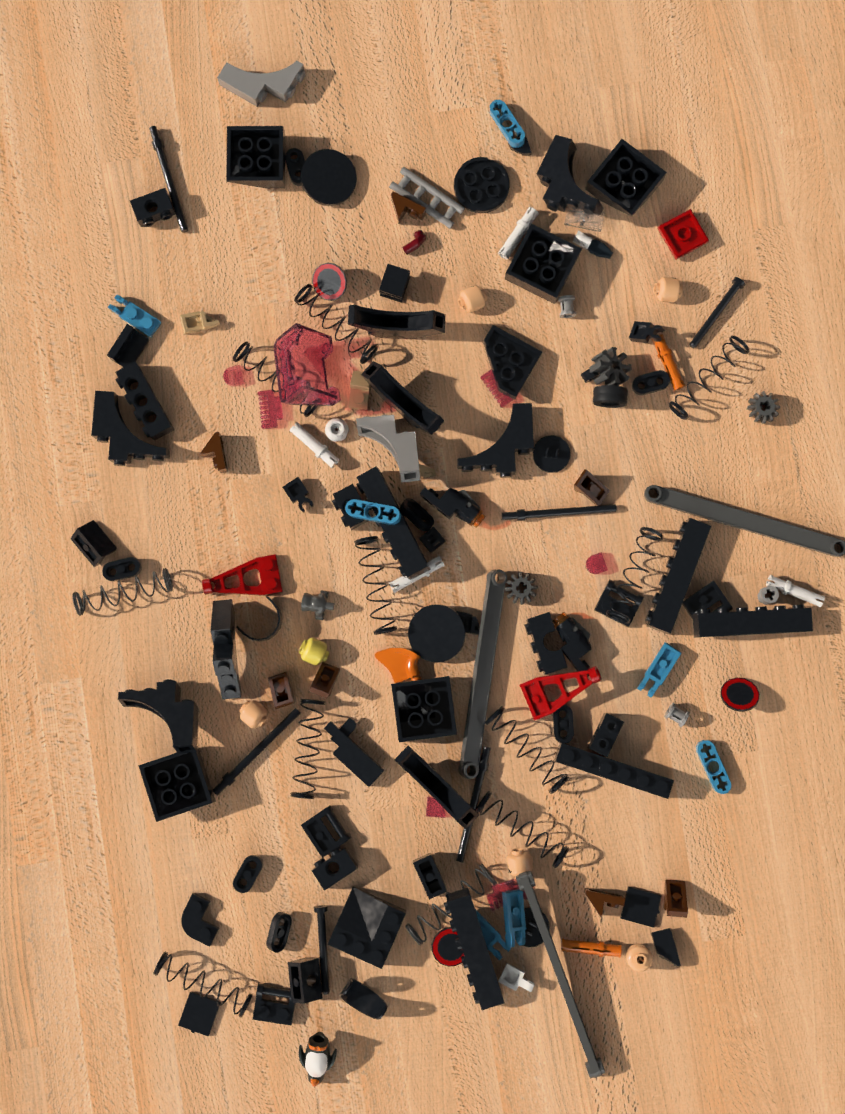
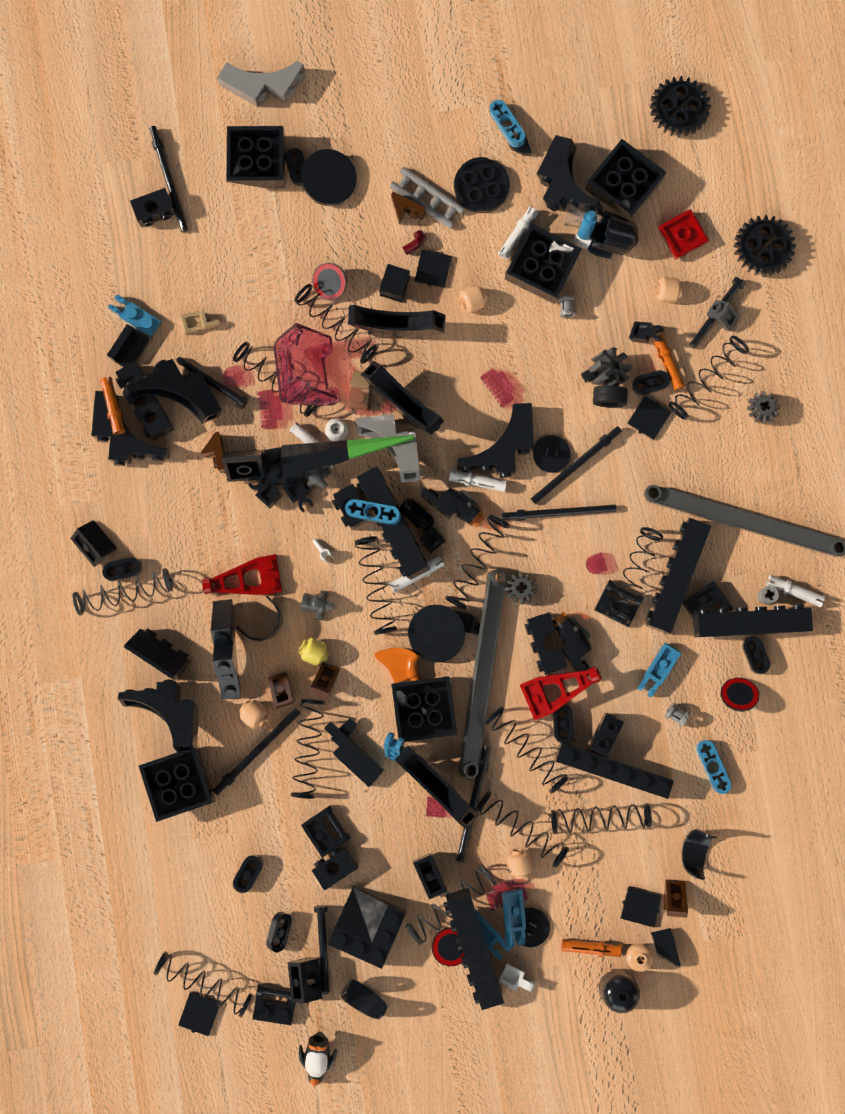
black plate [181,893,219,947] -> none
black plate [483,325,542,400] -> none
dark grey piece [516,871,605,1079] -> none
reddish brown slope [574,469,610,506] -> none
reddish brown slope [584,888,625,918] -> none
none -> orange pin [100,377,125,435]
none -> black arch [123,359,222,424]
none -> black slope [123,628,191,680]
none -> black bar [176,357,249,409]
none -> black slope [222,449,266,482]
none -> black plate [248,479,283,509]
none -> black plate [264,435,415,487]
none -> dark grey piece [305,468,331,492]
none -> white hand [312,539,334,564]
none -> dark azure hinge [384,732,405,762]
none -> black piece [414,250,452,288]
none -> black piece [445,514,511,610]
none -> white pin [448,469,507,492]
none -> black bar [530,426,622,504]
none -> black piece [551,803,652,835]
none -> dark azure cylinder [577,211,597,240]
none -> black cylinder [590,211,639,255]
none -> black cylinder [598,969,640,1013]
none -> black piece [627,396,671,440]
none -> black gear [649,76,711,137]
none -> black piece [682,829,718,880]
none -> dark grey bracket [707,300,740,331]
none -> black gear [733,215,796,277]
none -> black plate [742,637,770,674]

